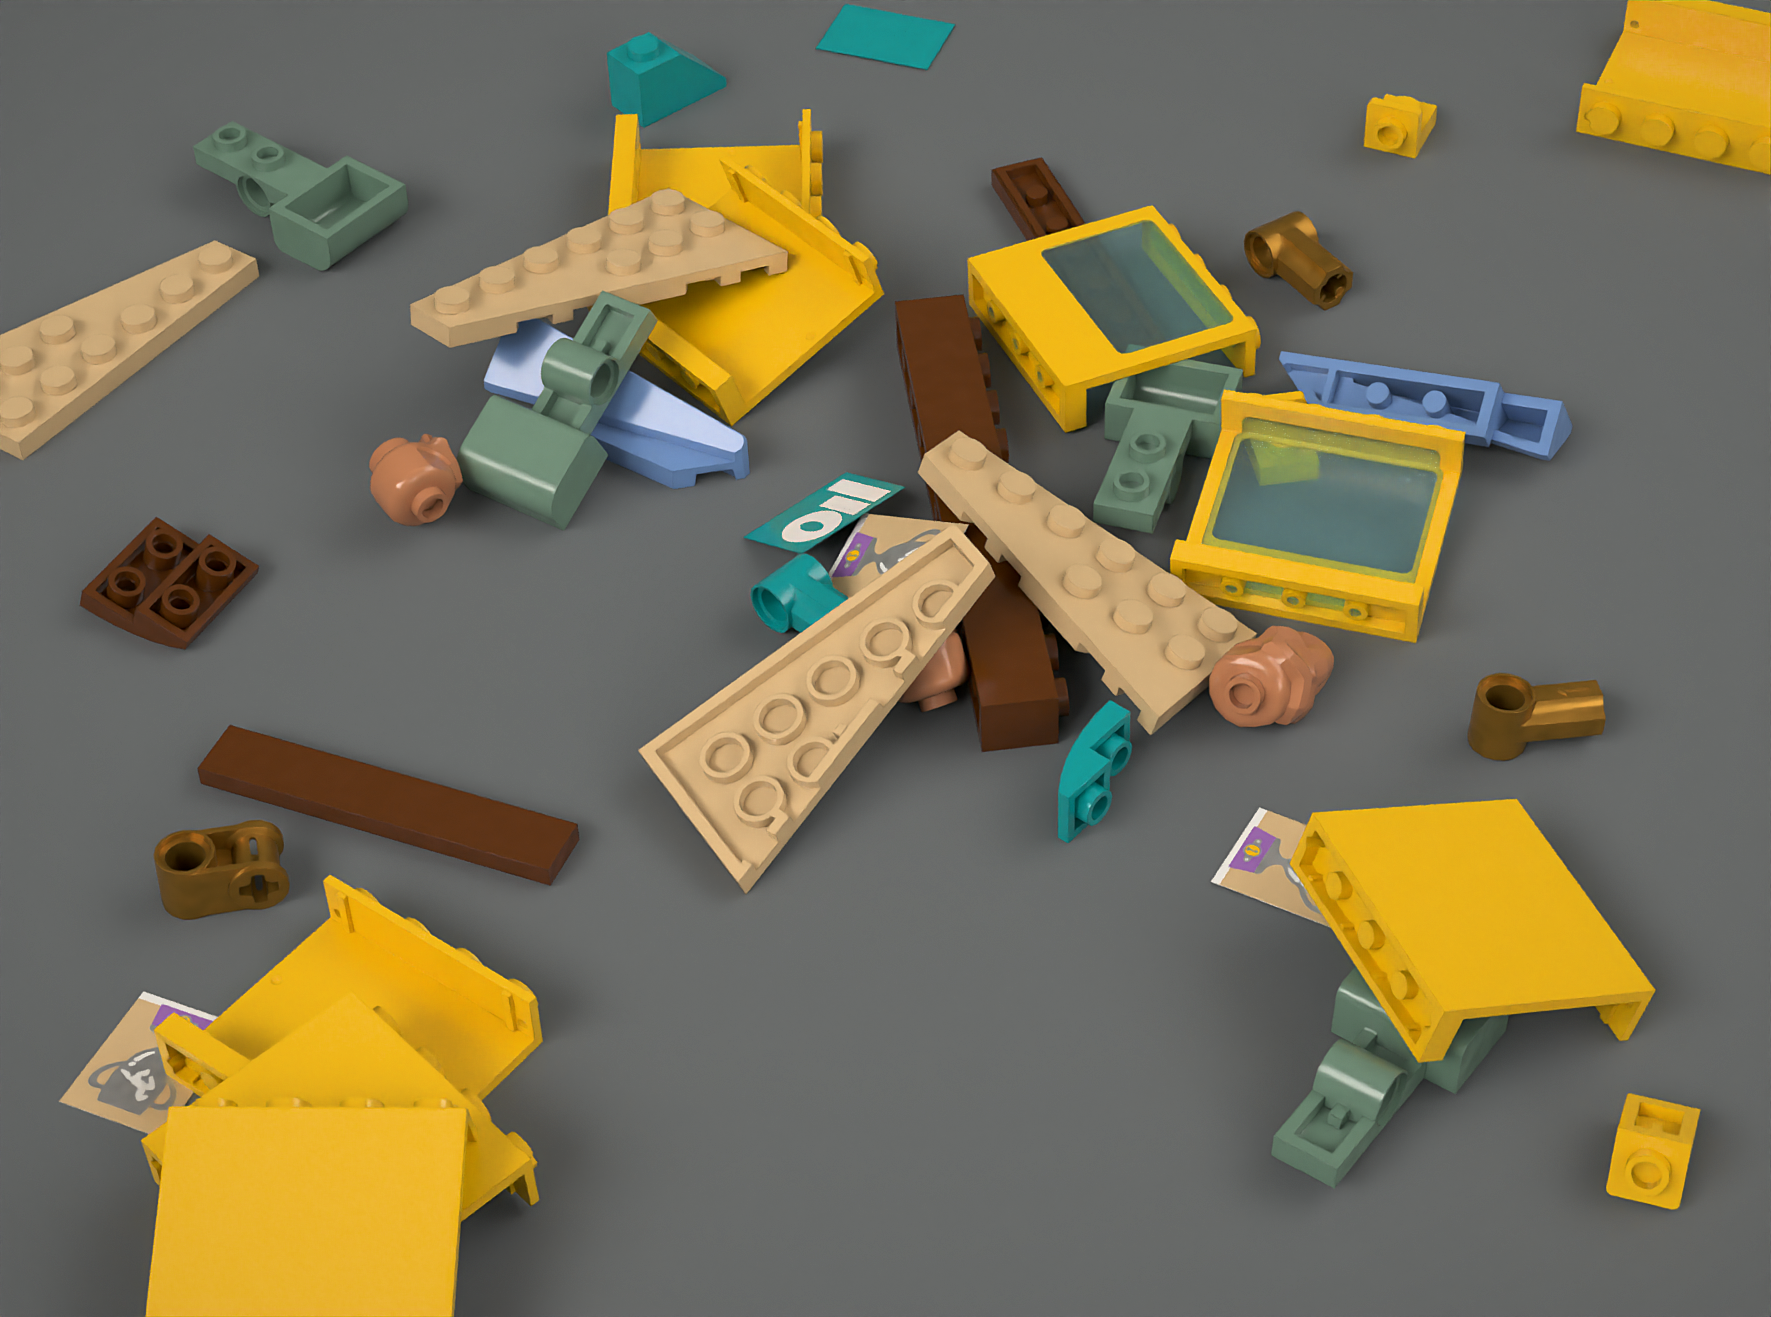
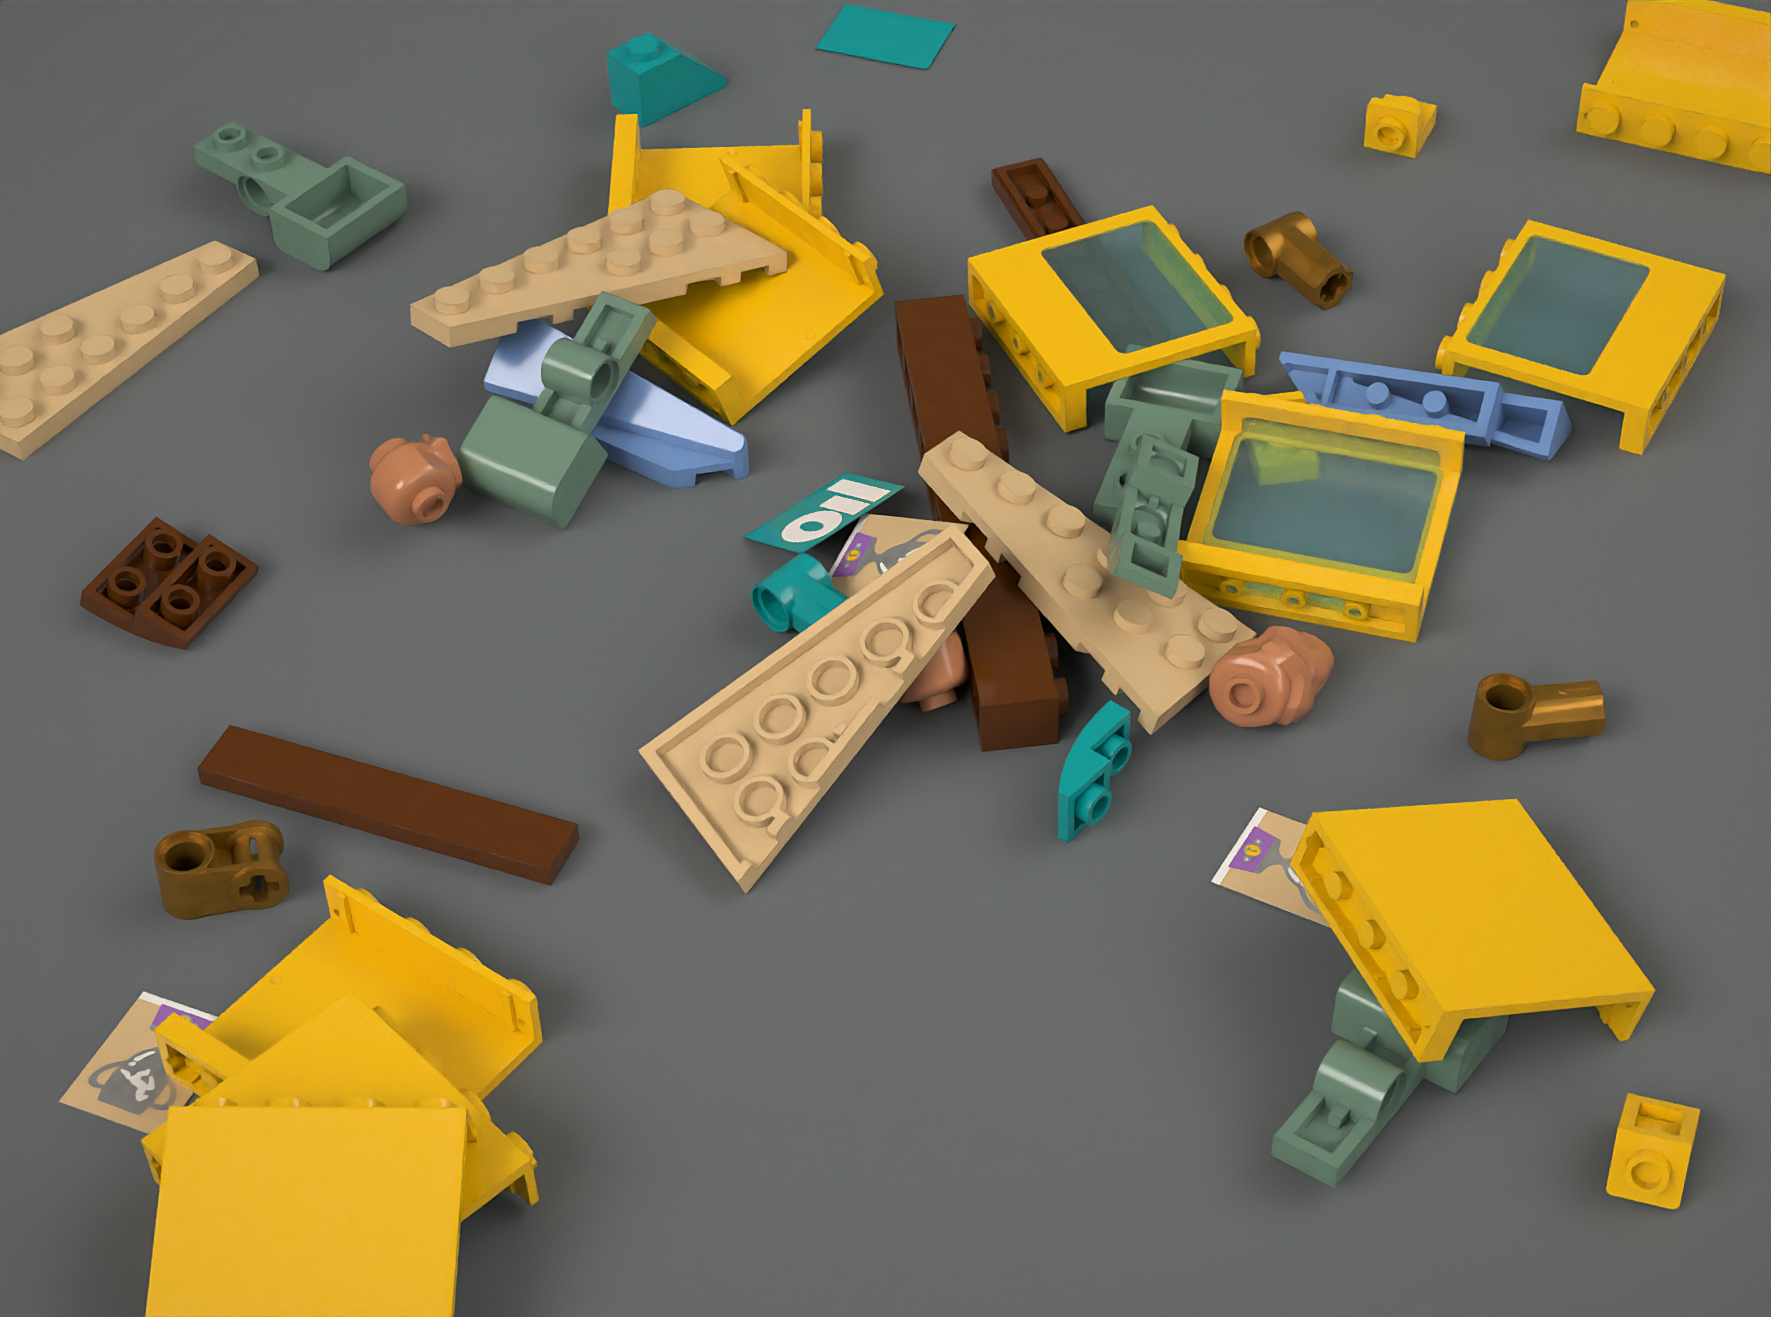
none -> sand green slope [1107,433,1199,600]
none -> panel [1435,219,1726,456]

